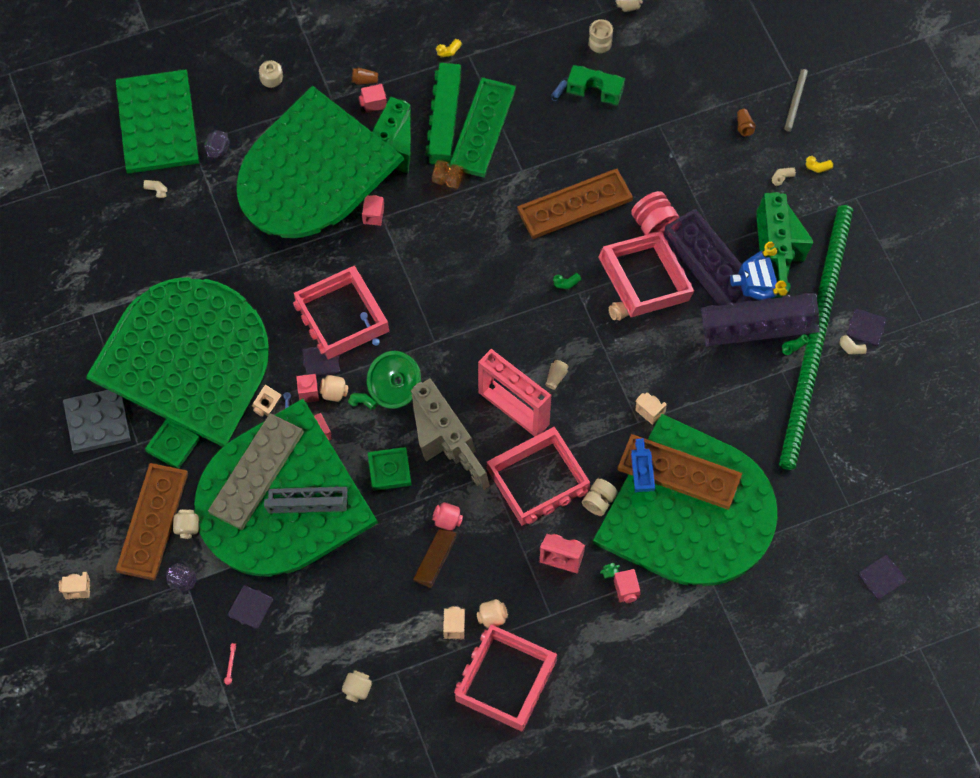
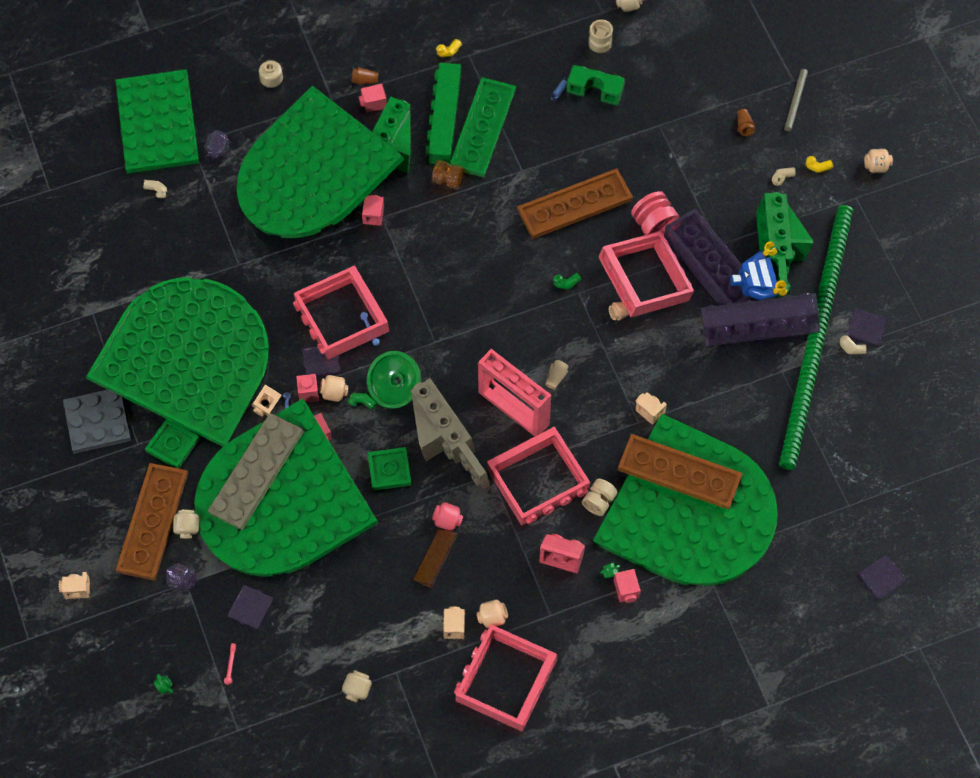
dark grey fence [264,487,348,513] -> none
blue hinge [631,438,655,492] -> none
green arm [782,334,809,355] -> none
none -> green plate [154,674,173,694]
none -> light nougat head [864,149,893,173]

